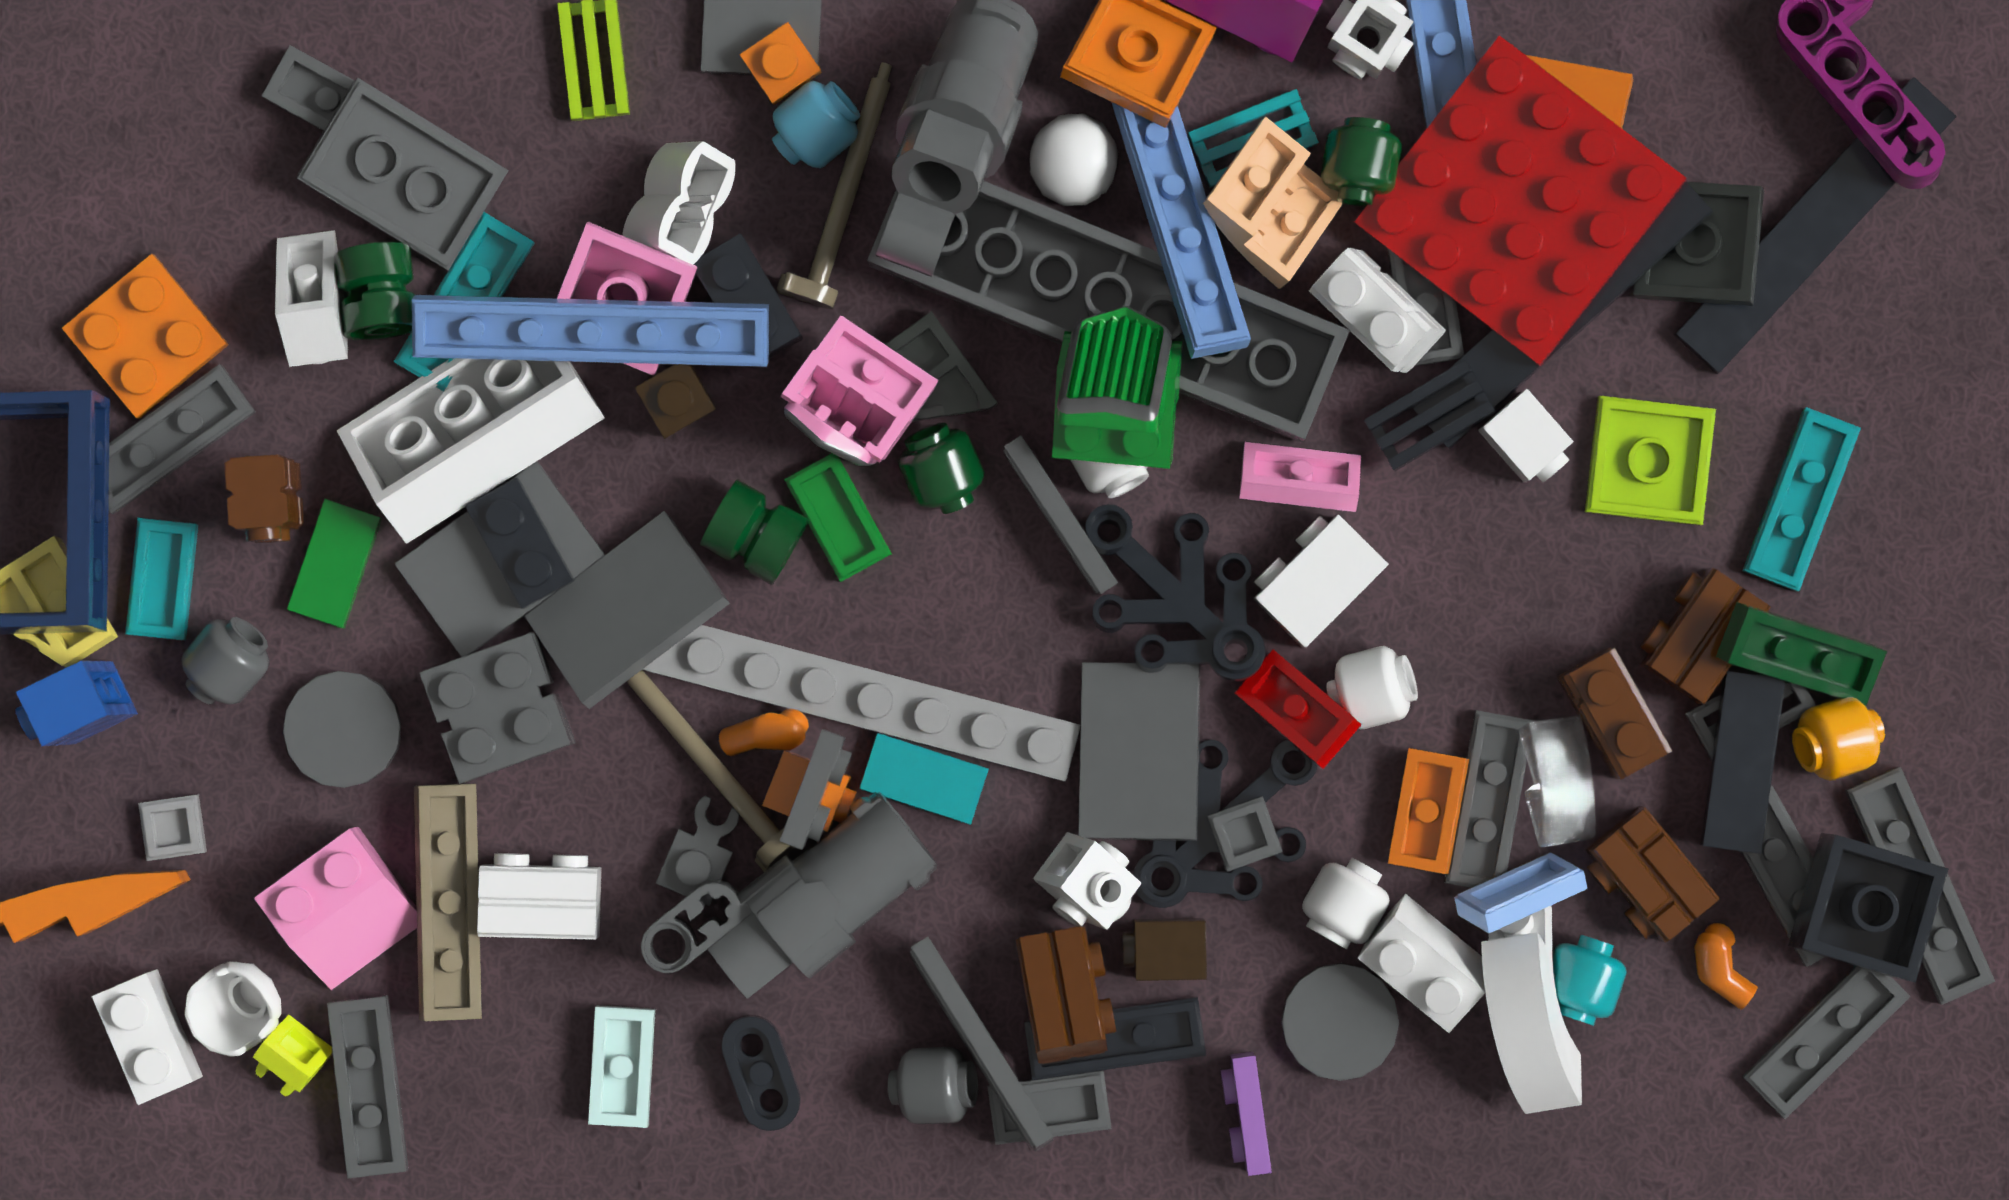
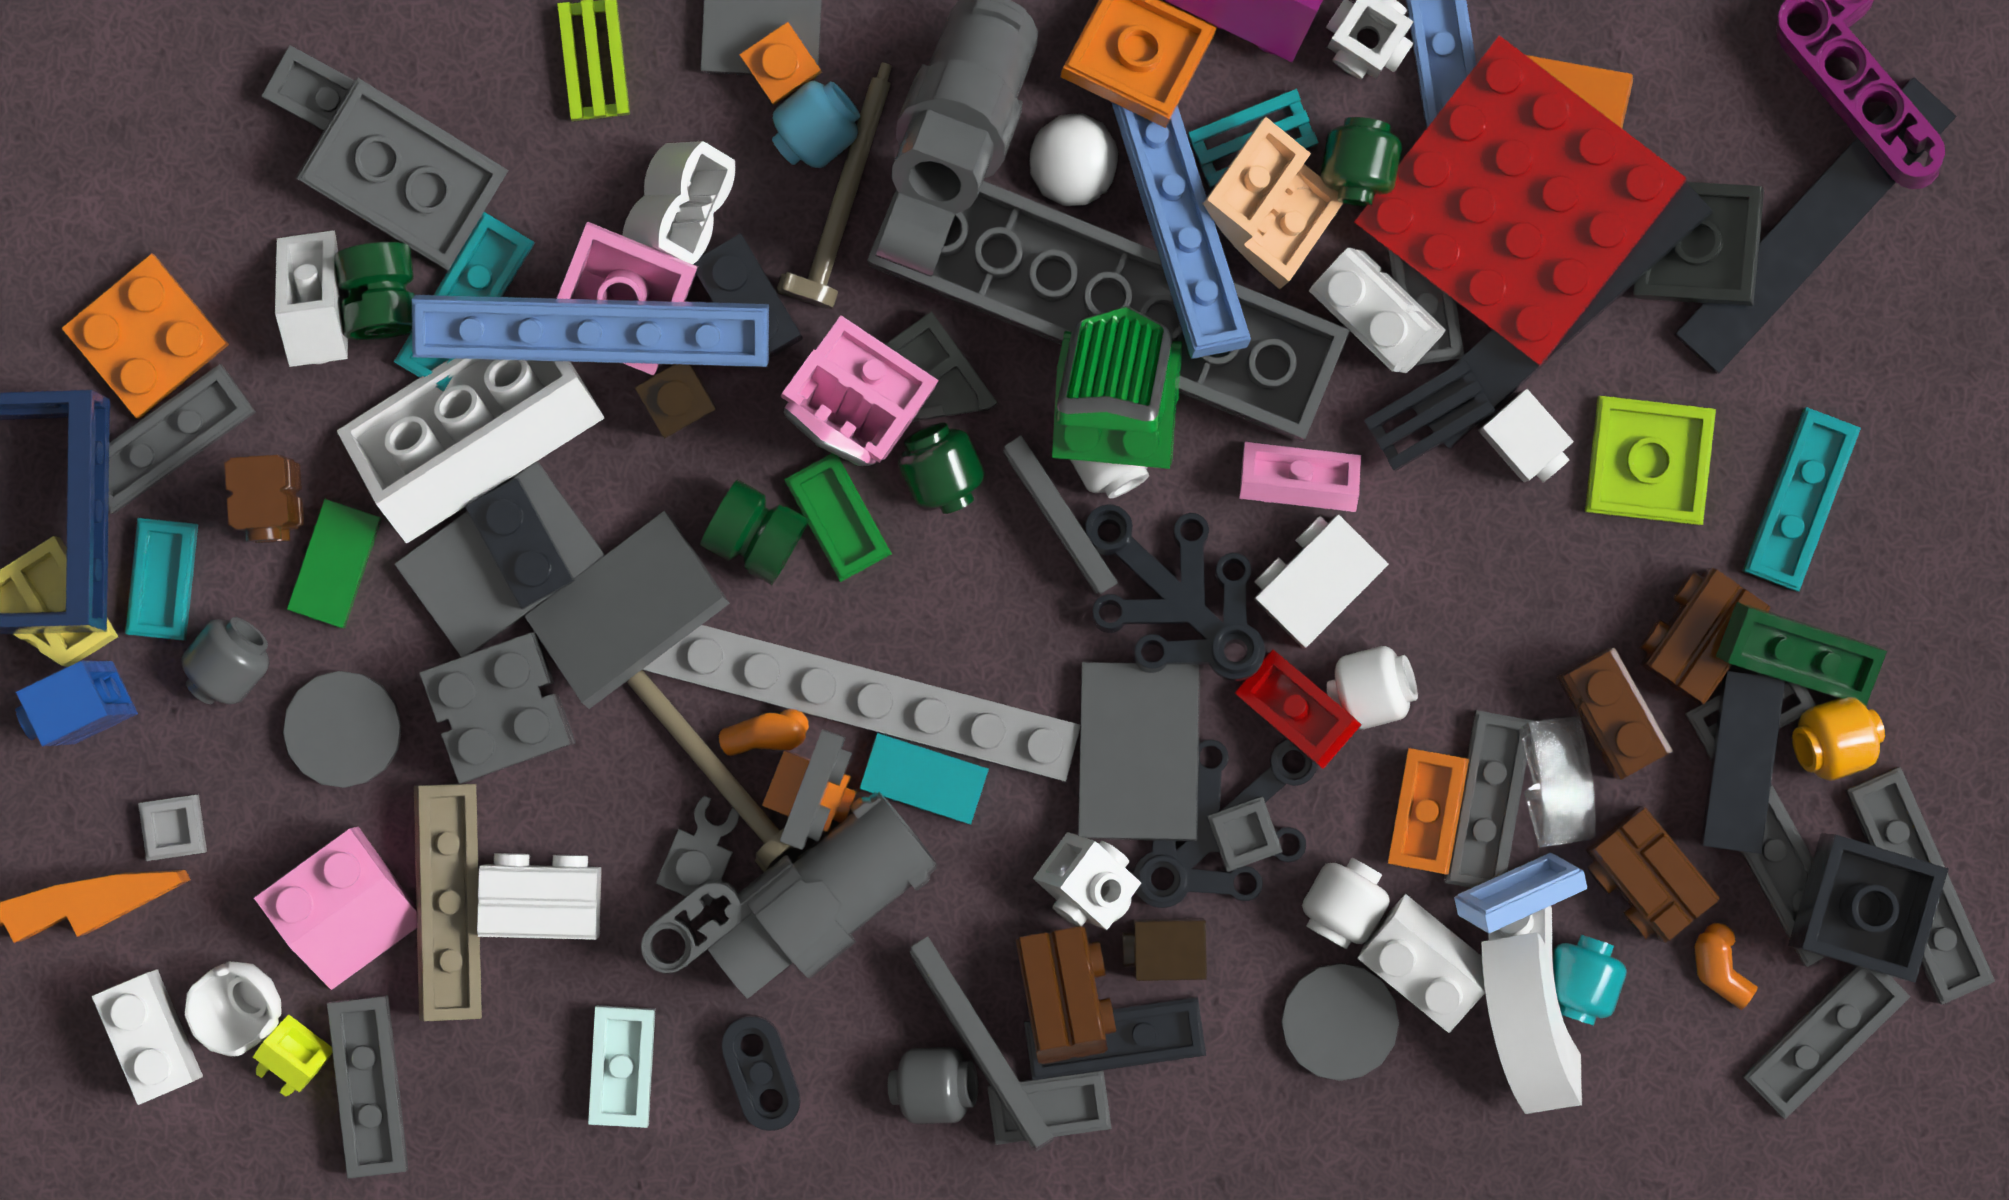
medium lavender plate [1221,1052,1272,1176] -> none

